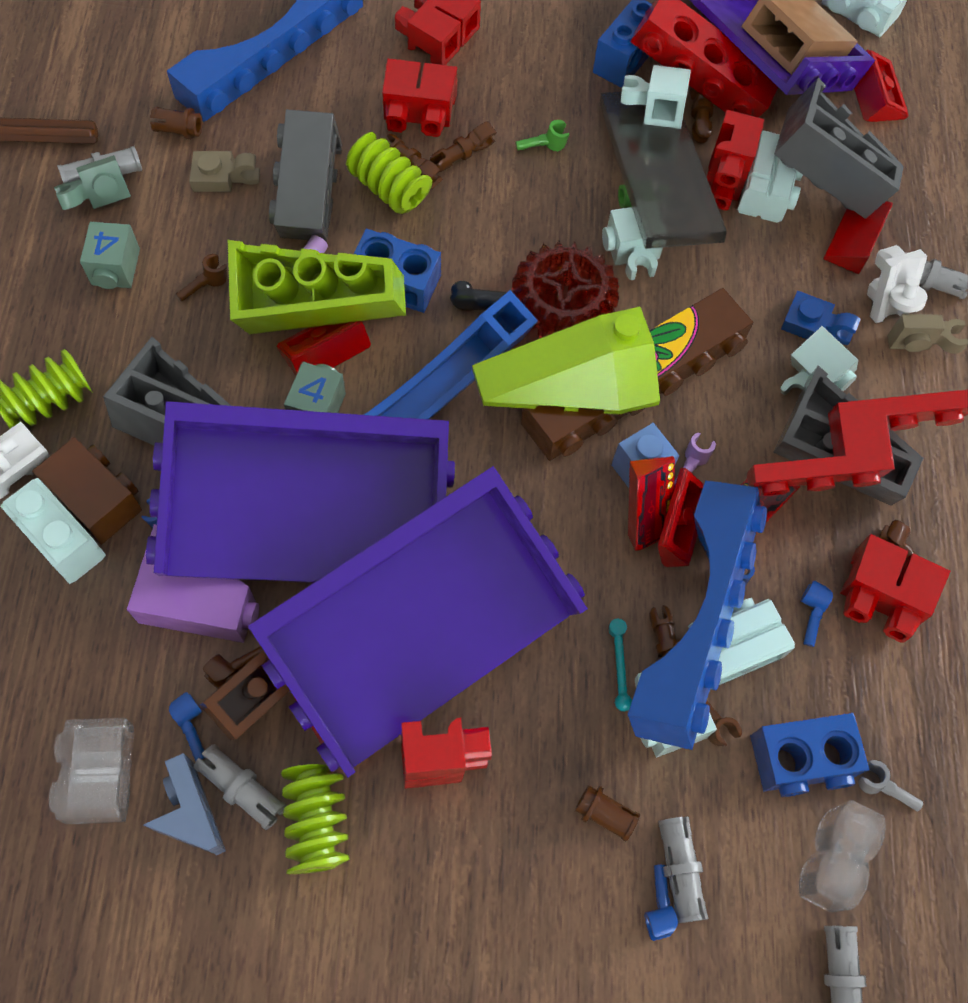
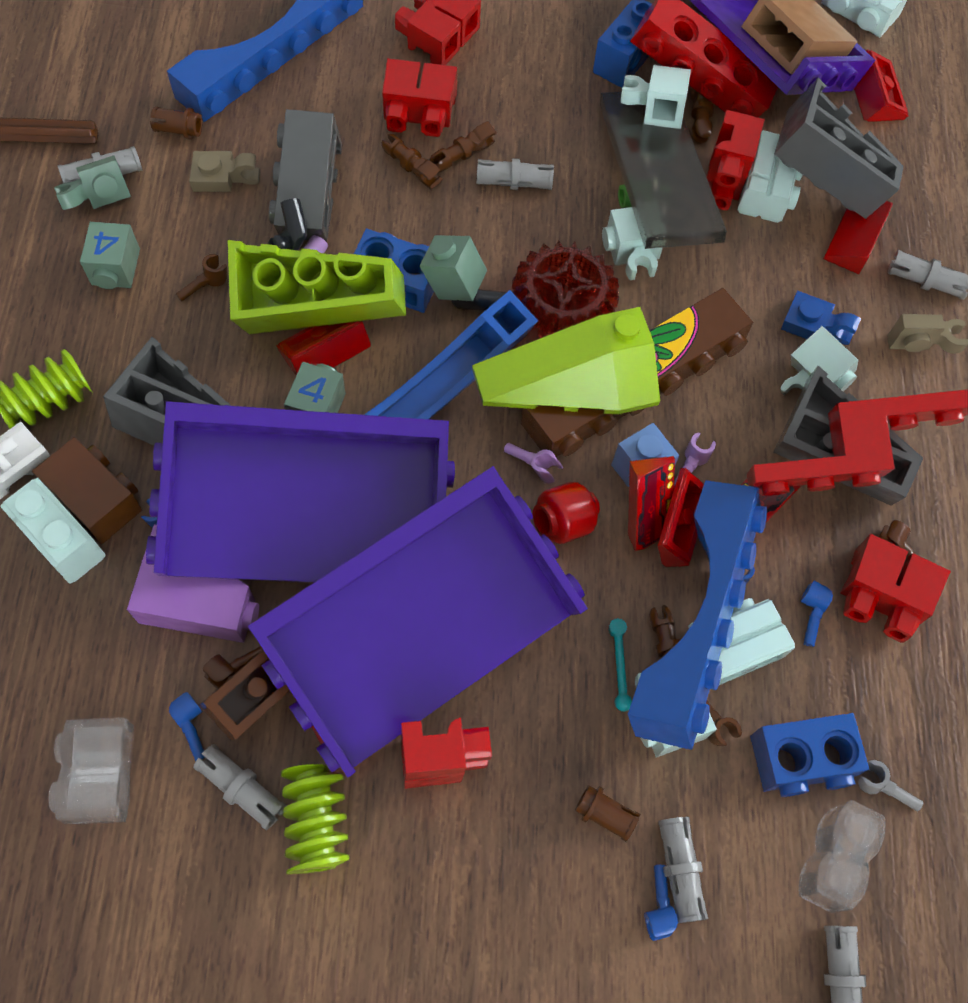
sand blue slope [143,753,226,855] -> none
lime piece [346,132,432,214] -> none
bright green hand [515,120,570,151] -> none
white hips [867,245,927,323] -> none
none -> black arm [268,198,308,250]
none -> sand green brick [420,235,487,301]
none -> light grey pin [476,158,554,190]
none -> lavender hand [504,443,563,484]
none -> red head [533,482,600,544]

